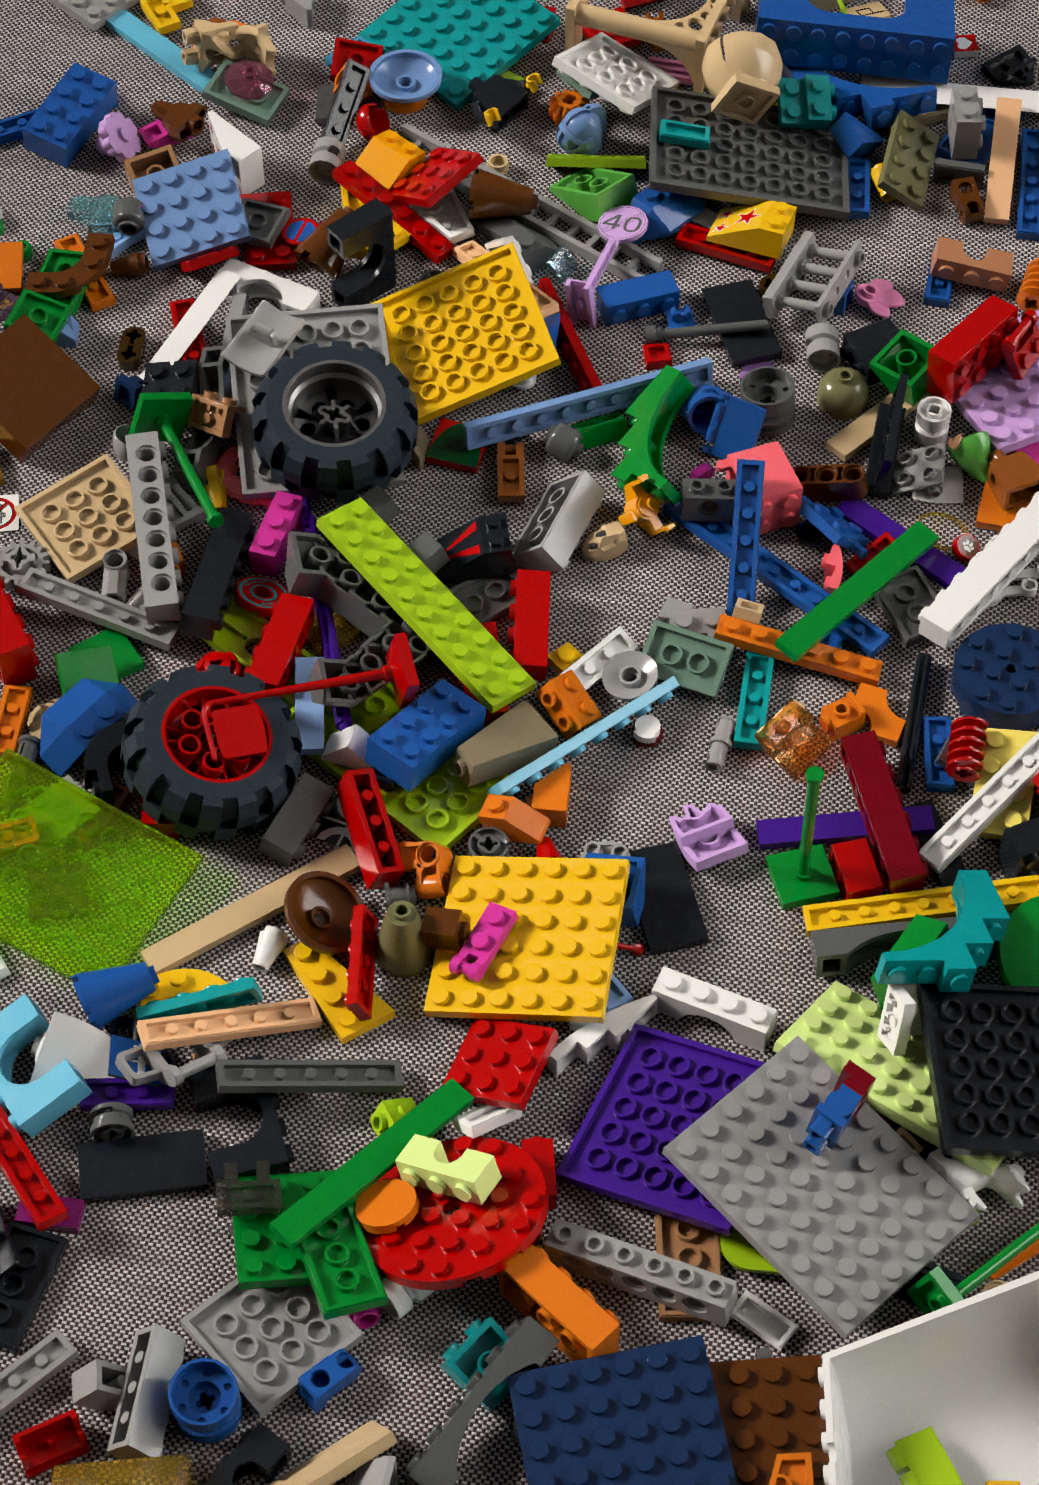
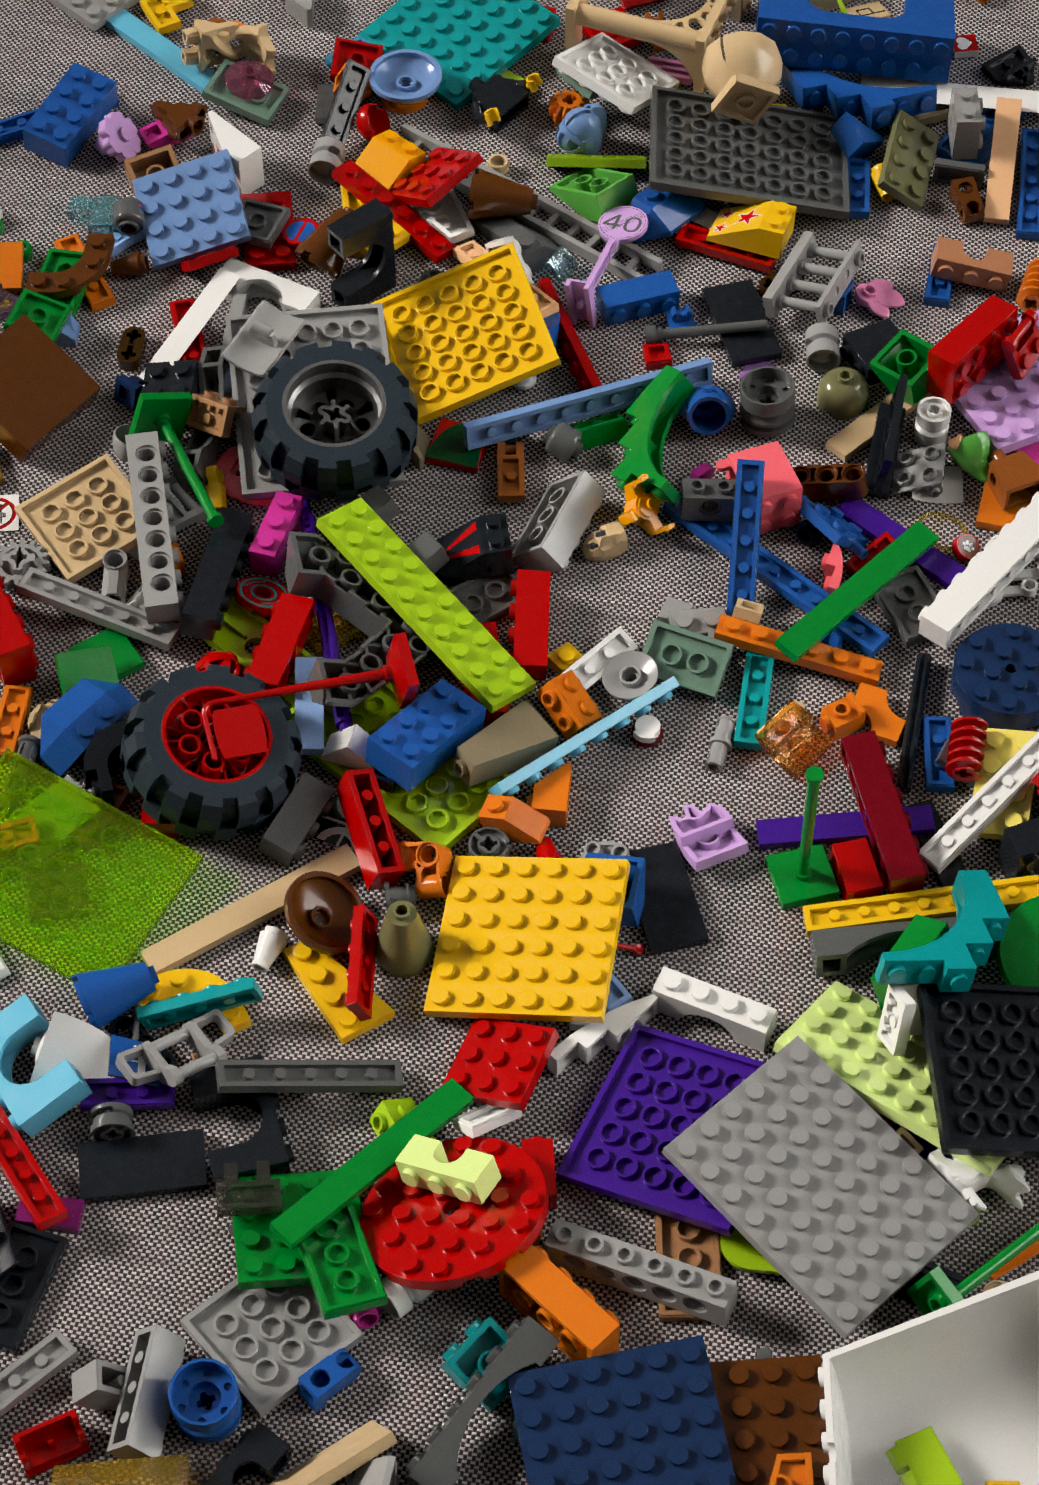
light nougat tile [136,997,322,1052] -> none
orange tile [355,1179,420,1234] -> none
reddish brown brick [420,906,470,951] -> none
dark pink plate [449,902,518,982] -> none
teal tile [659,119,710,150] -> none
blue piece [701,391,767,460] -> none
white tile [730,1289,799,1351] -> none
teal plate [777,74,837,130] -> none
blue hips [802,1060,876,1156] -> none

